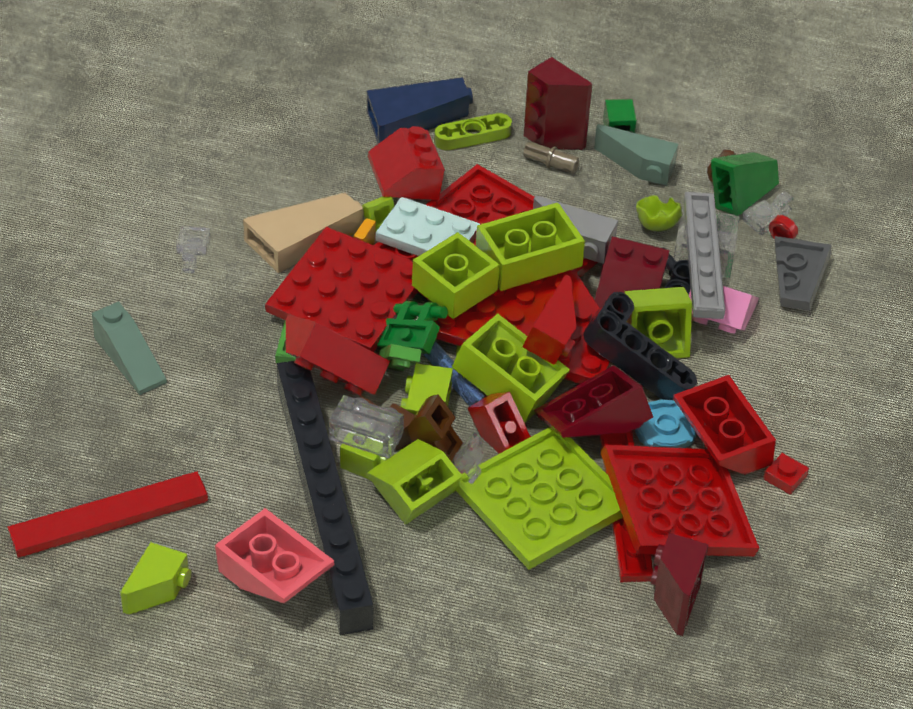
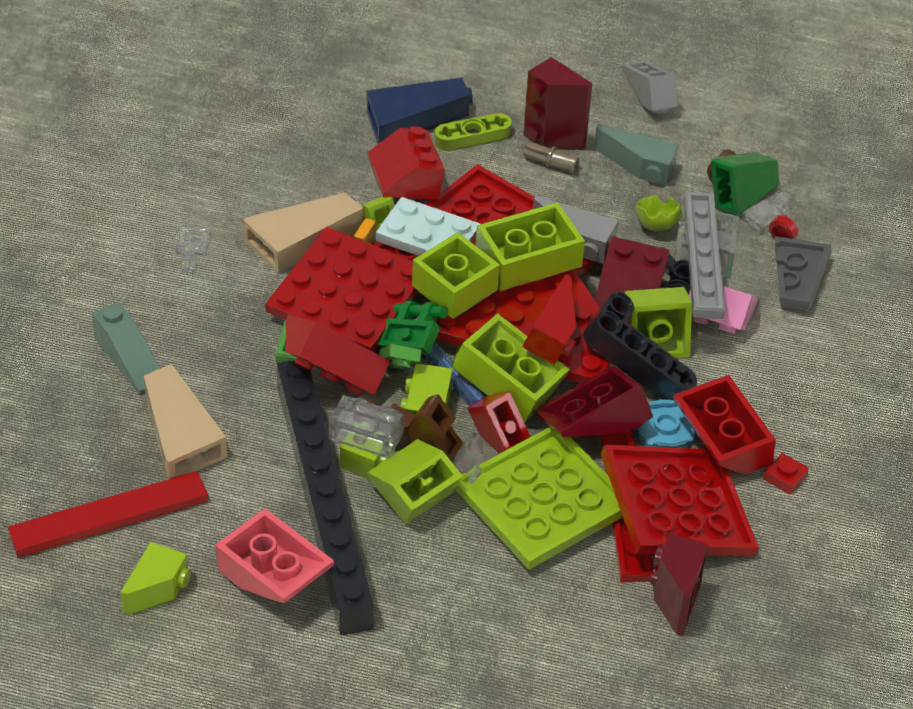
green brick [603,99,637,133] -> none
none -> tan slope [144,364,227,479]
none -> light grey slope [622,61,678,114]

